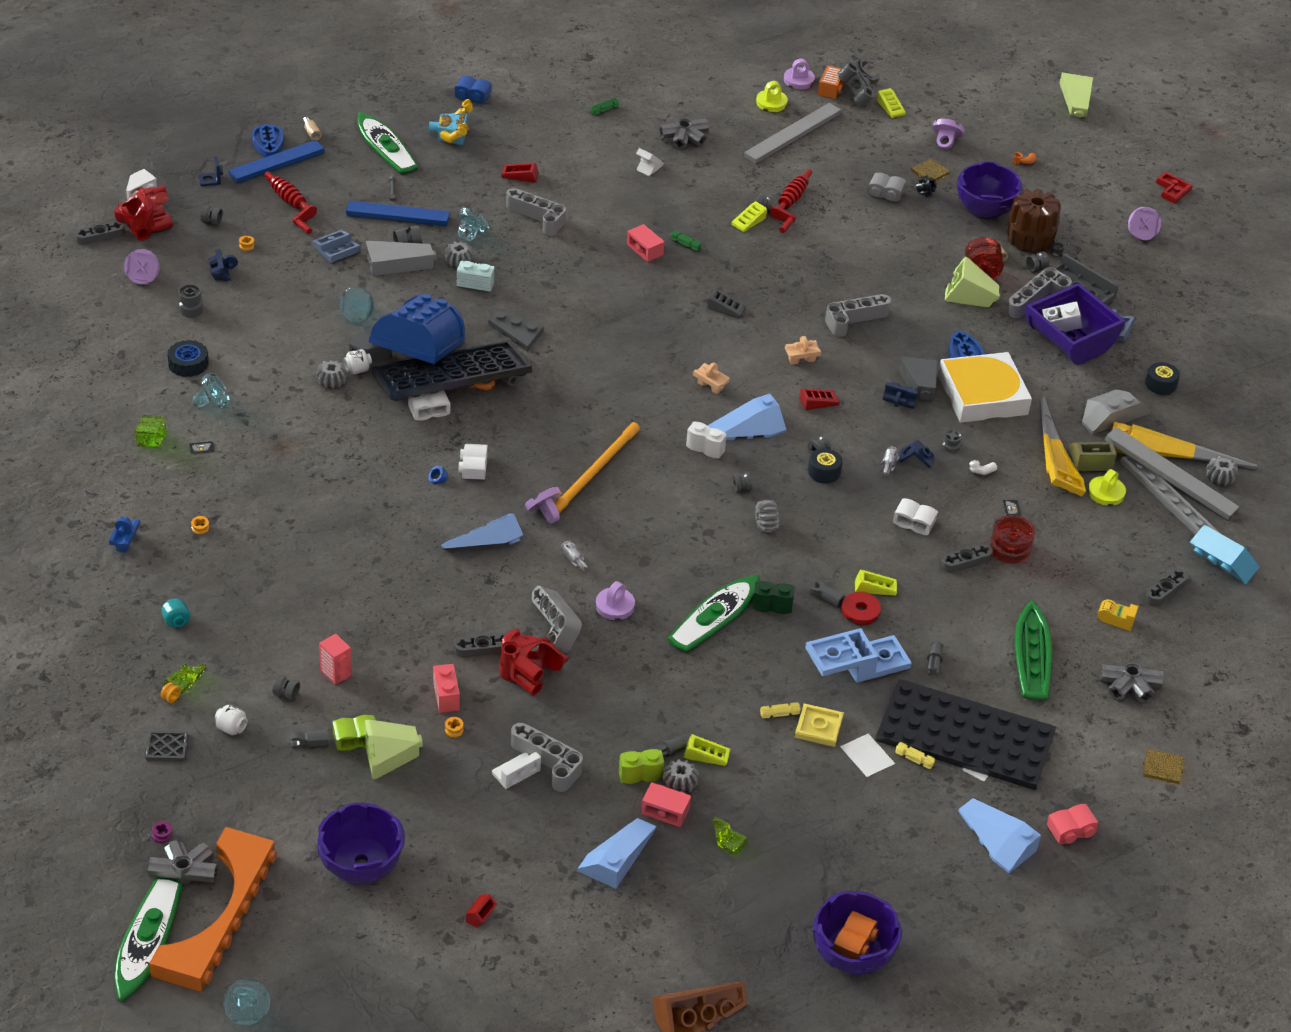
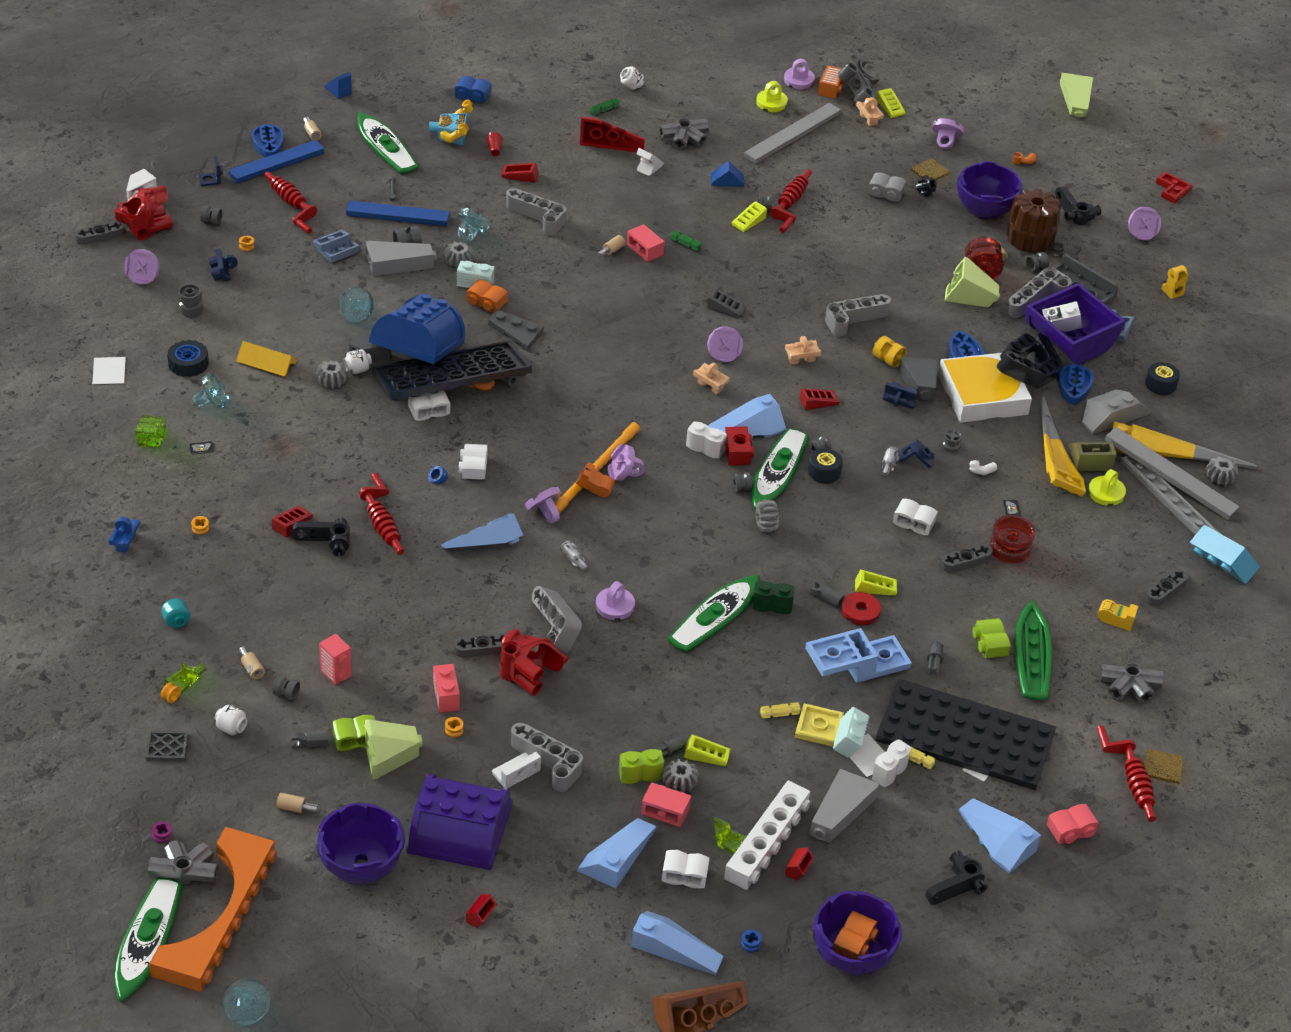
none -> white sticker [92,357,126,384]
none -> yellow panel [237,341,298,377]
none -> tan piece [239,647,265,680]
none -> red slope [272,506,313,538]
none -> tan piece [276,793,319,814]
none -> black piece [291,518,350,557]
none -> blue slope [324,72,352,99]
none -> red piece [359,473,404,555]
none -> dark purple container [406,773,513,870]
none -> orange brick [467,280,508,313]
none -> red cone [486,132,503,156]
none -> orange leg [576,462,615,498]
none -> red wedge [580,116,645,153]
none -> tan piece [598,235,625,257]
none -> lavender tile [608,444,645,481]
none -> white head [620,66,644,90]
none -> light blue wedge [631,911,723,976]
none -> white brick [661,850,709,889]
none -> lavender tile [707,326,743,362]
none -> blue slope [711,161,744,187]
none -> white brick [724,780,811,890]
none -> red brick [725,426,755,466]
none -> blue bush [741,929,762,953]
none -> piece [751,428,809,510]
none -> red piece [785,848,814,881]
none -> light grey slope [810,769,879,843]
none -> light aqua brick [833,707,870,758]
none -> light nougat hips [856,97,884,126]
none -> white brick [872,740,911,787]
none -> yellow wheel [873,336,907,368]
none -> black piece [925,850,988,905]
none -> lime brick [972,618,1011,658]
none -> black piece [997,334,1064,389]
none -> black piece [1055,186,1101,225]
none -> blue piece [1058,364,1093,404]
none -> red piece [1097,725,1156,822]
none -> yellow leg [1161,265,1188,299]

